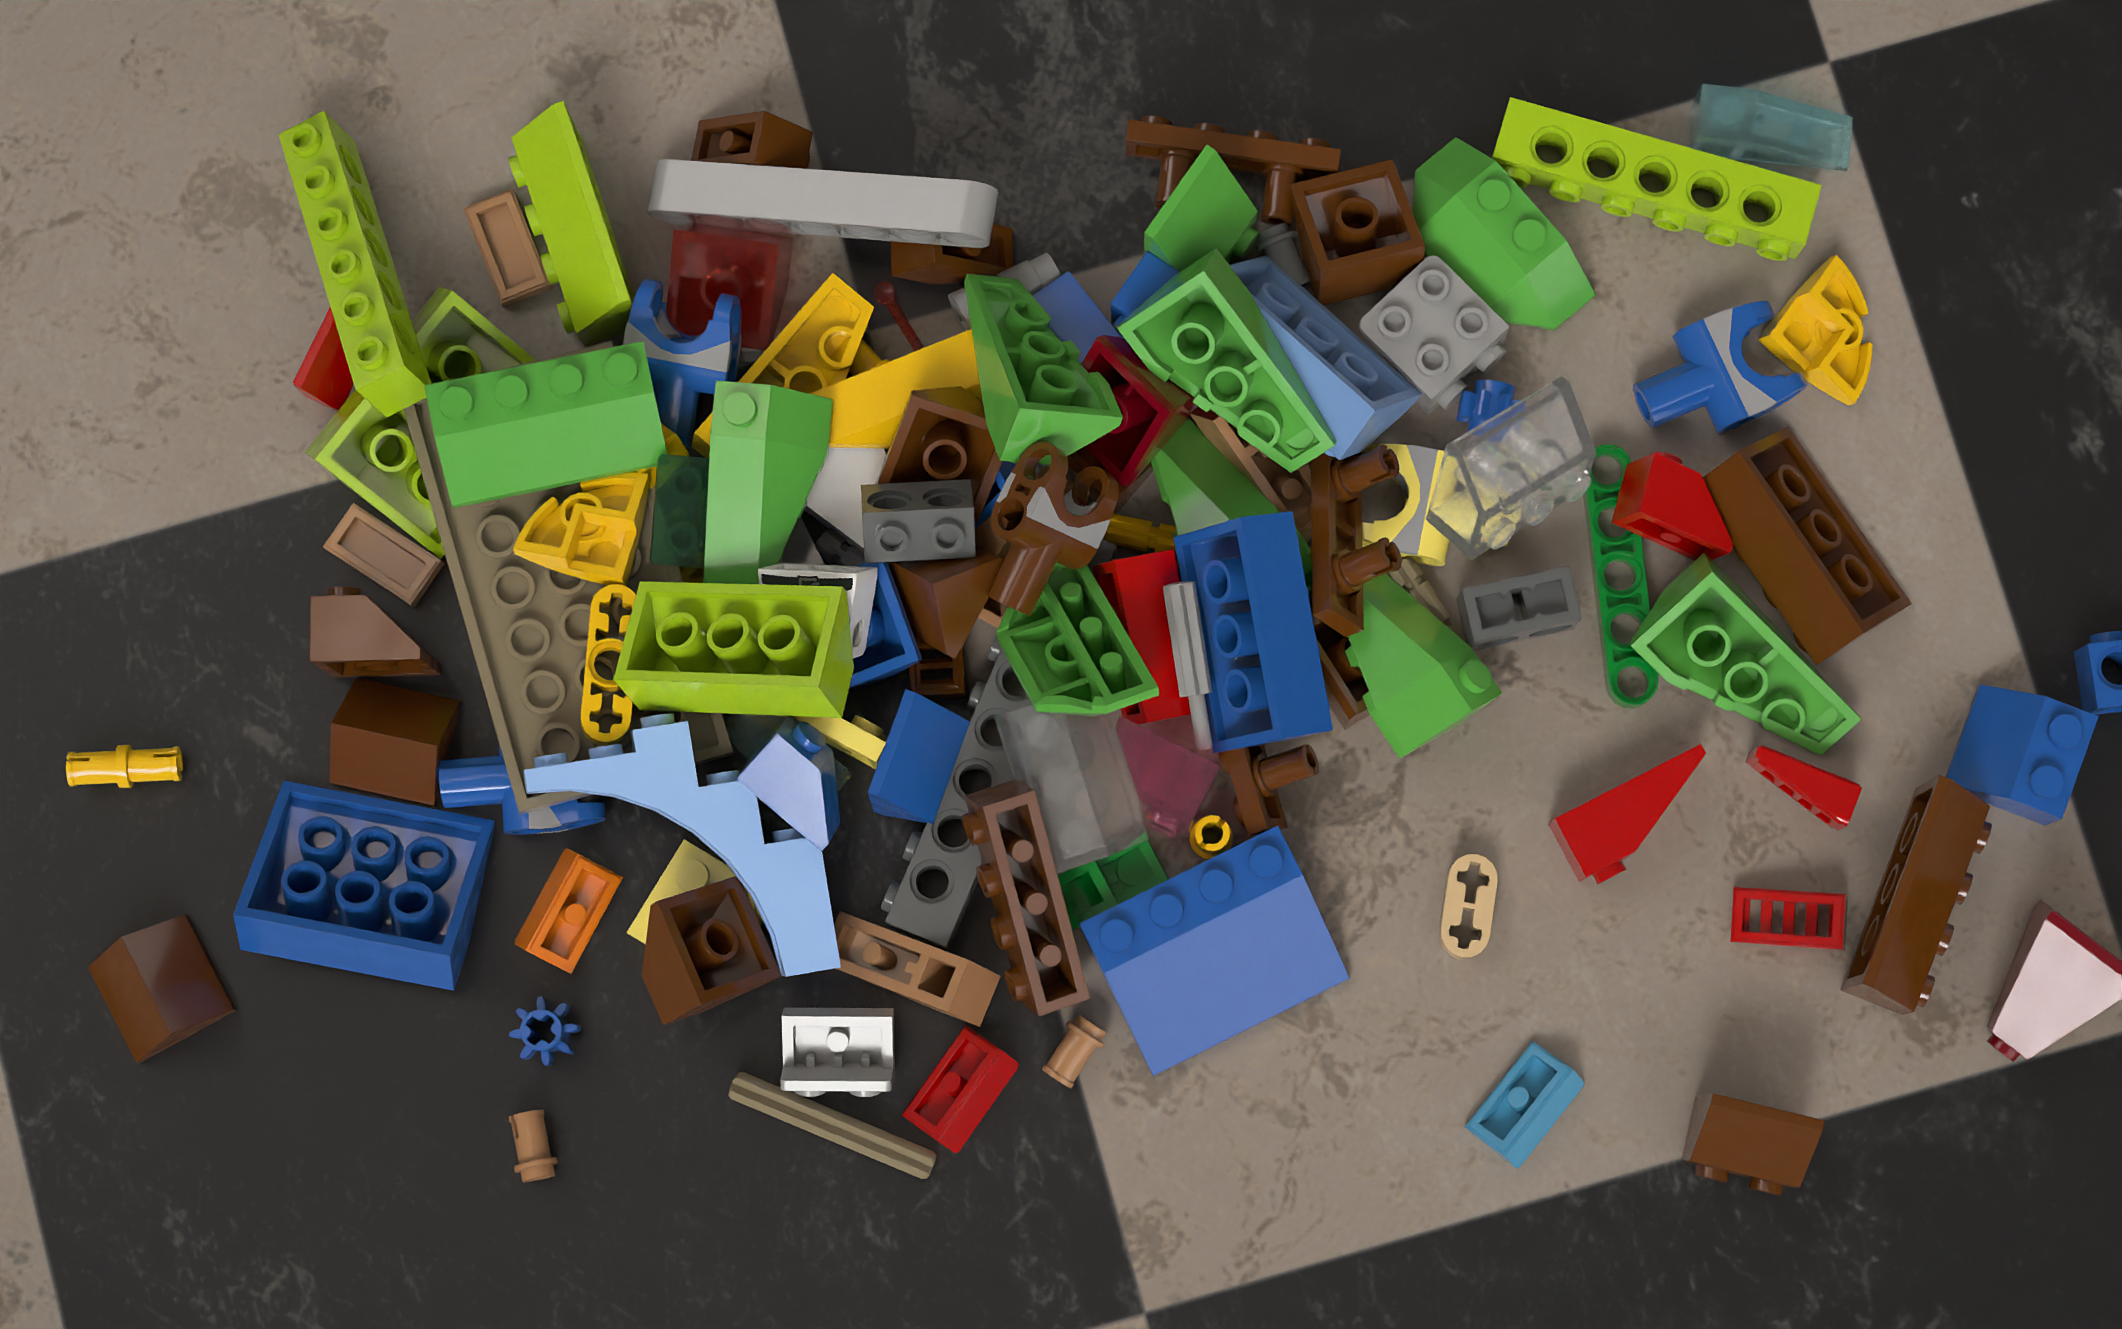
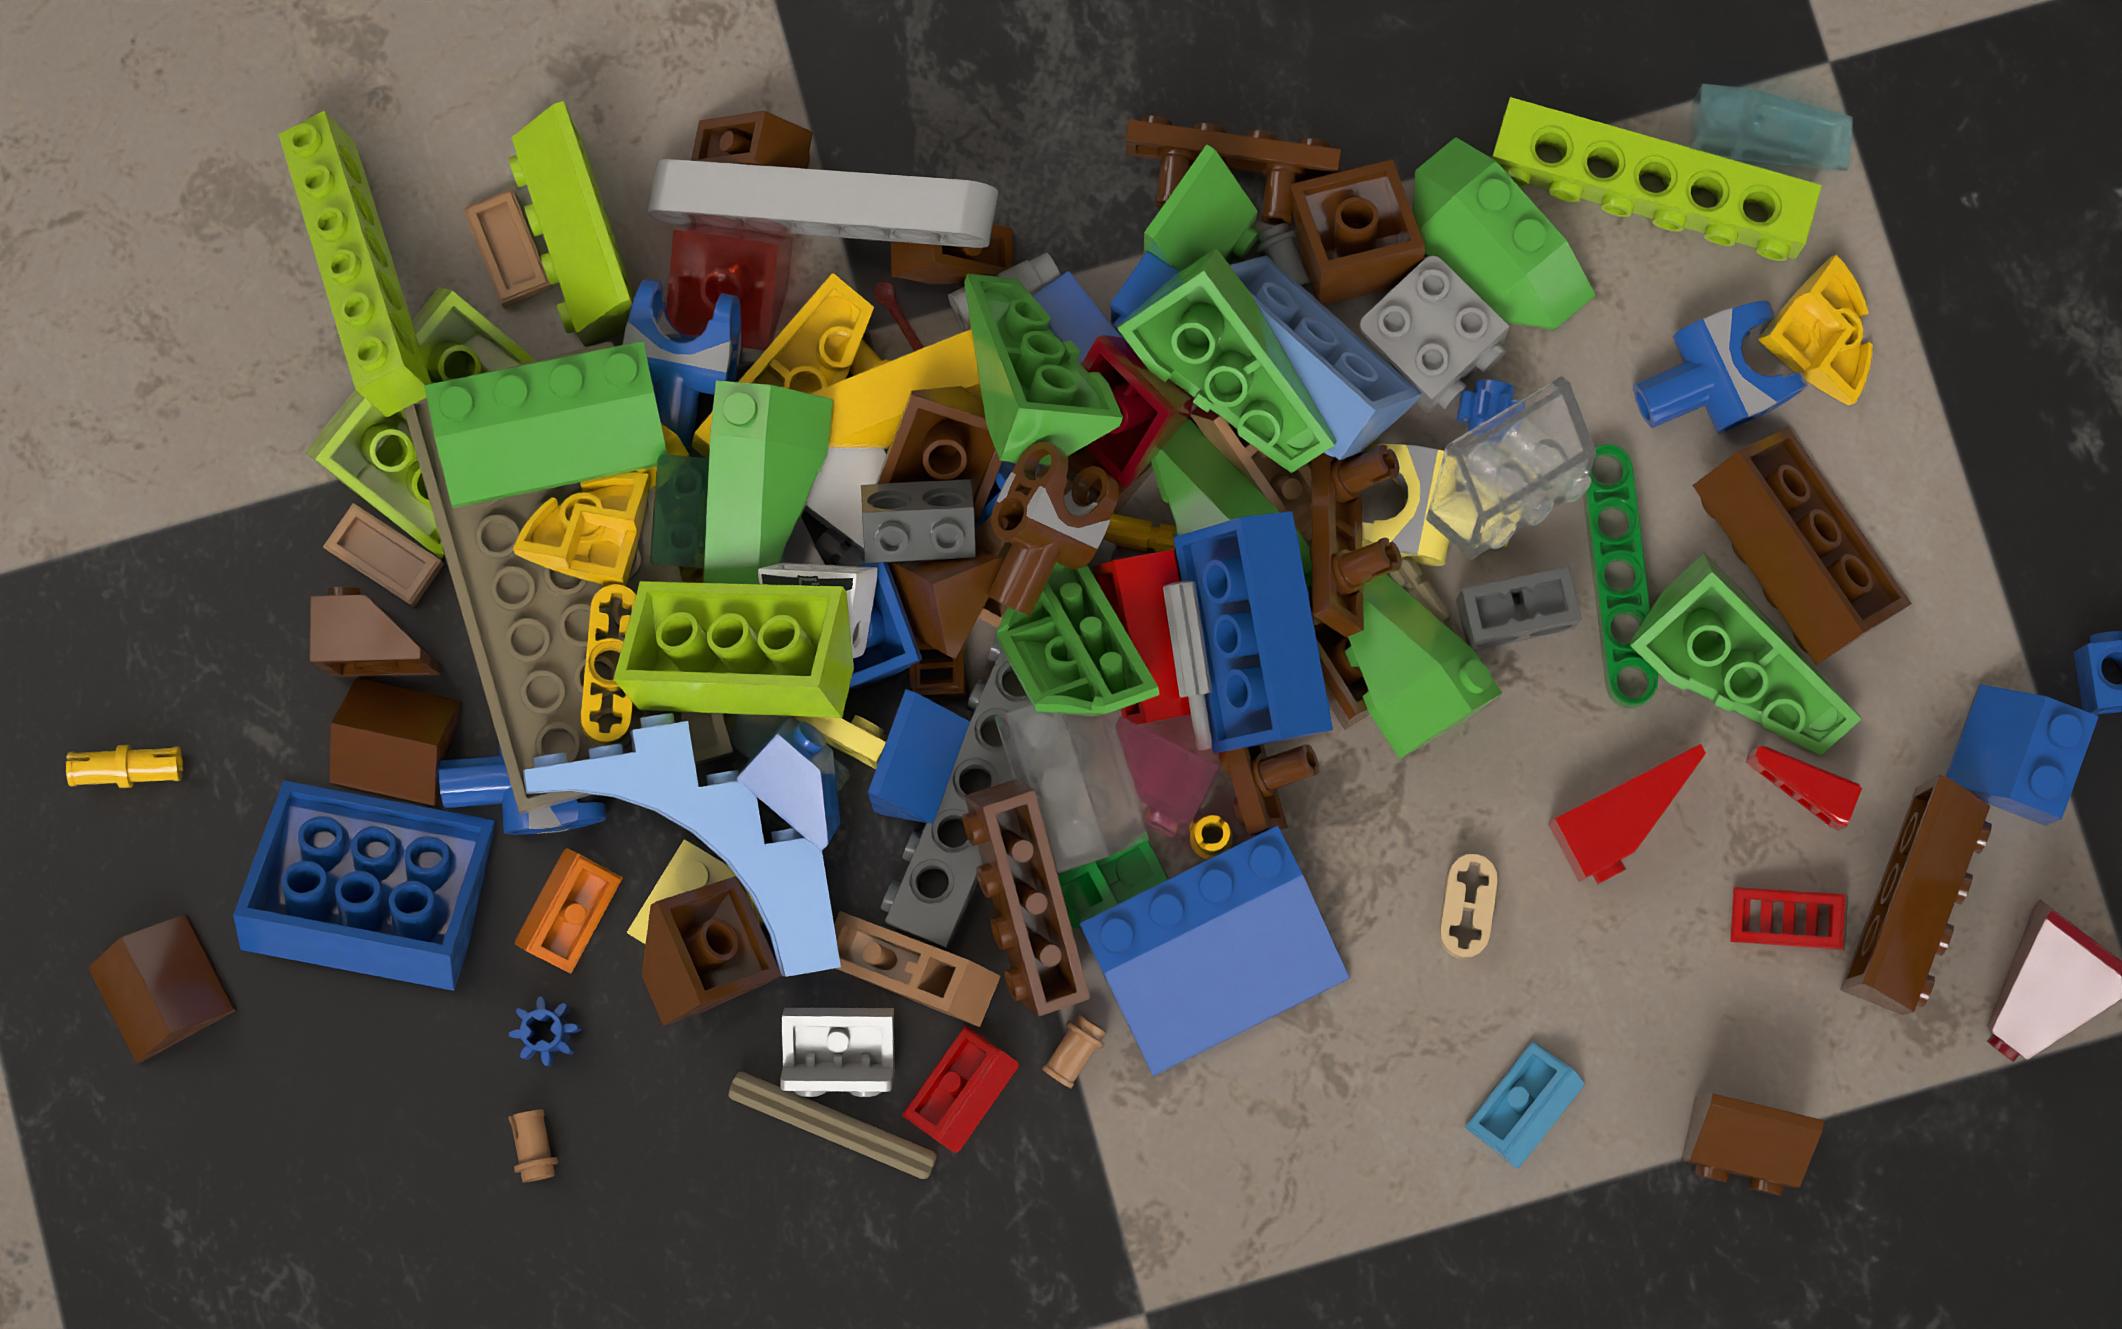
red slope [293,307,354,411] -> none
red slope [1611,452,1733,561] -> none

